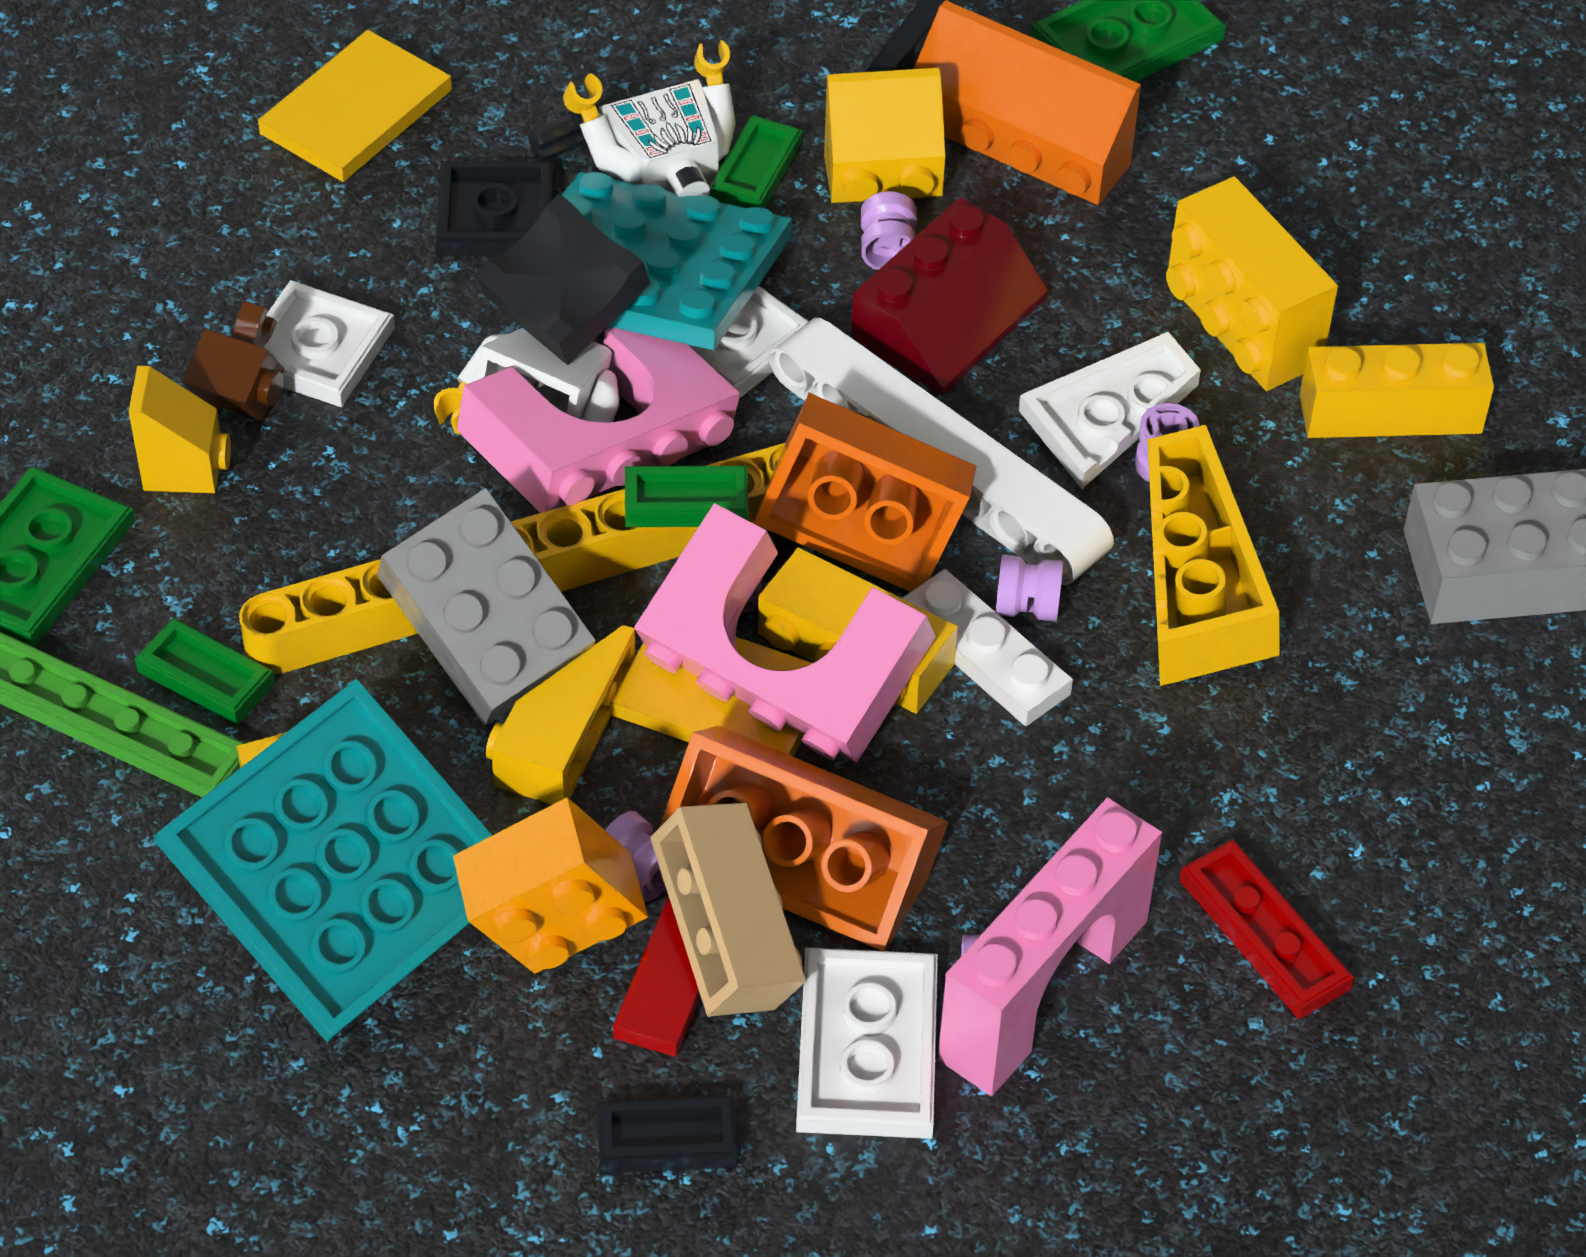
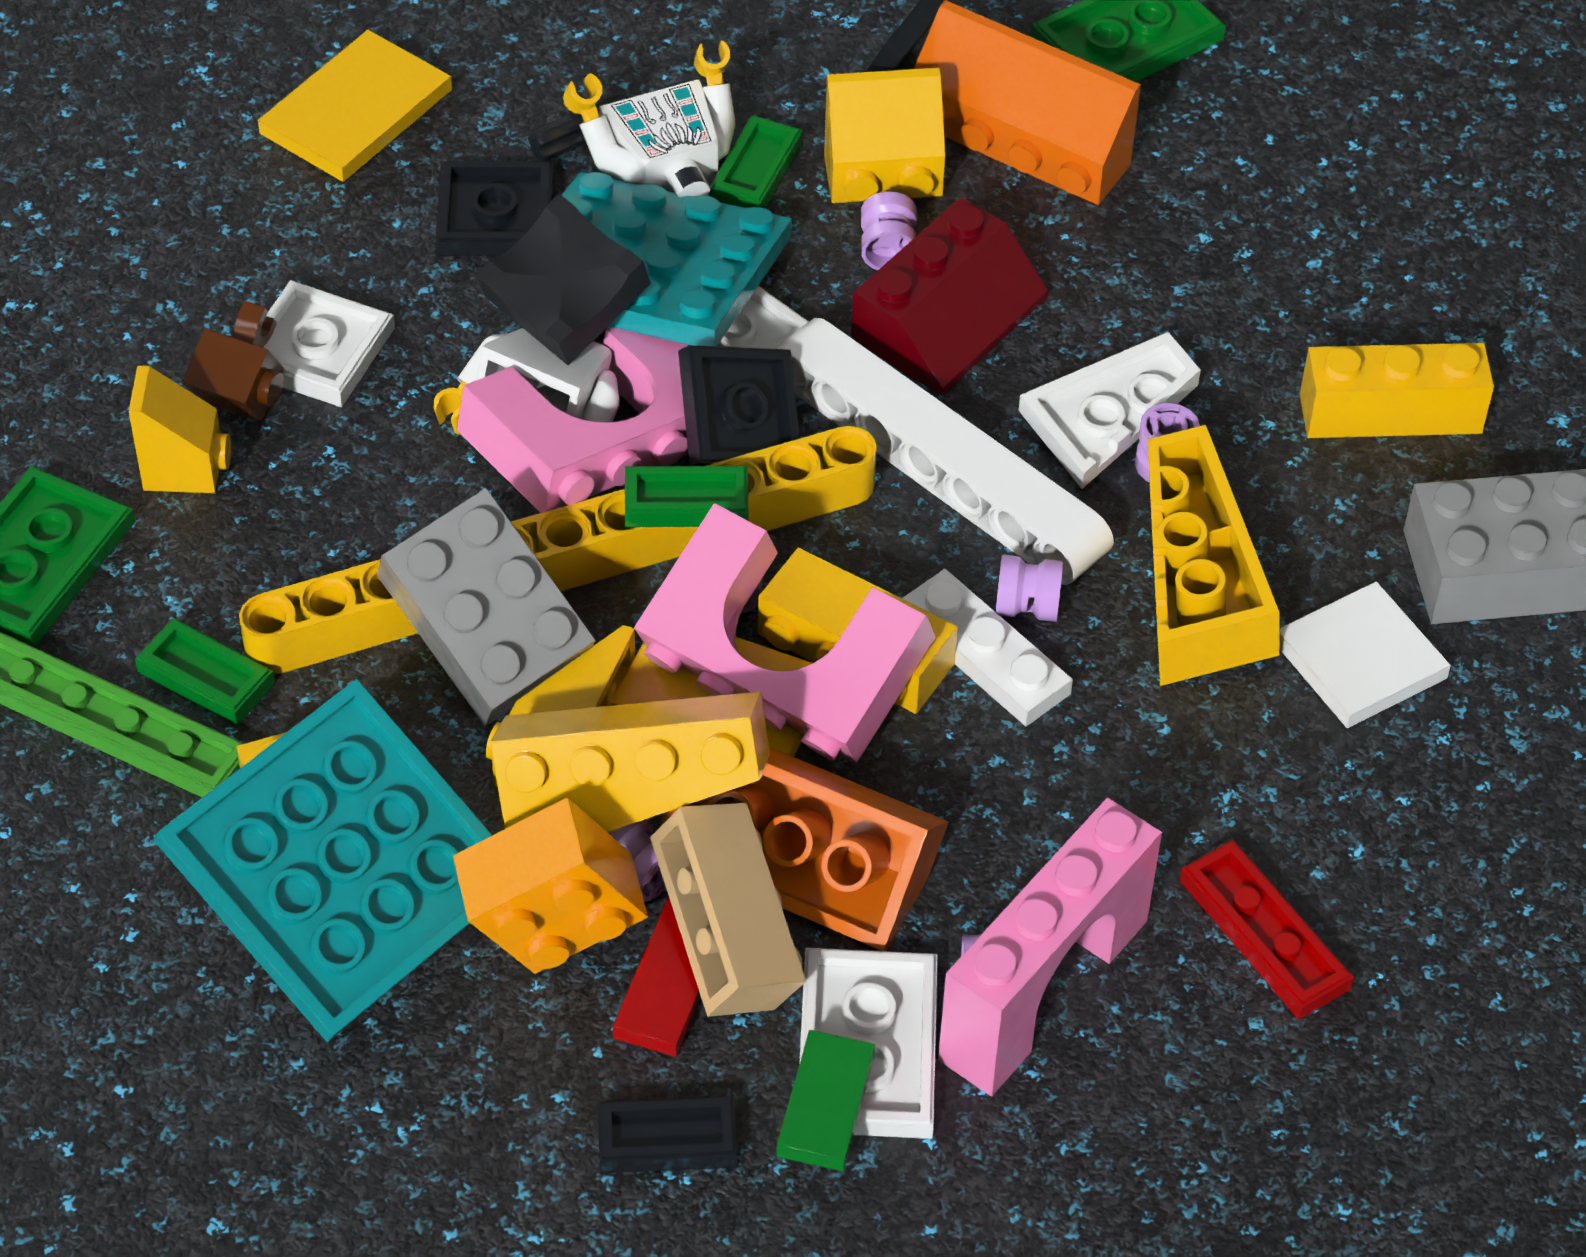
orange slope [753,392,976,592] -> none
yellow brick [1166,176,1338,392] -> none
none -> yellow wedge [490,691,770,832]
none -> black tile [678,345,800,466]
none -> green tile [776,1030,875,1172]
none -> white tile [1280,581,1451,728]

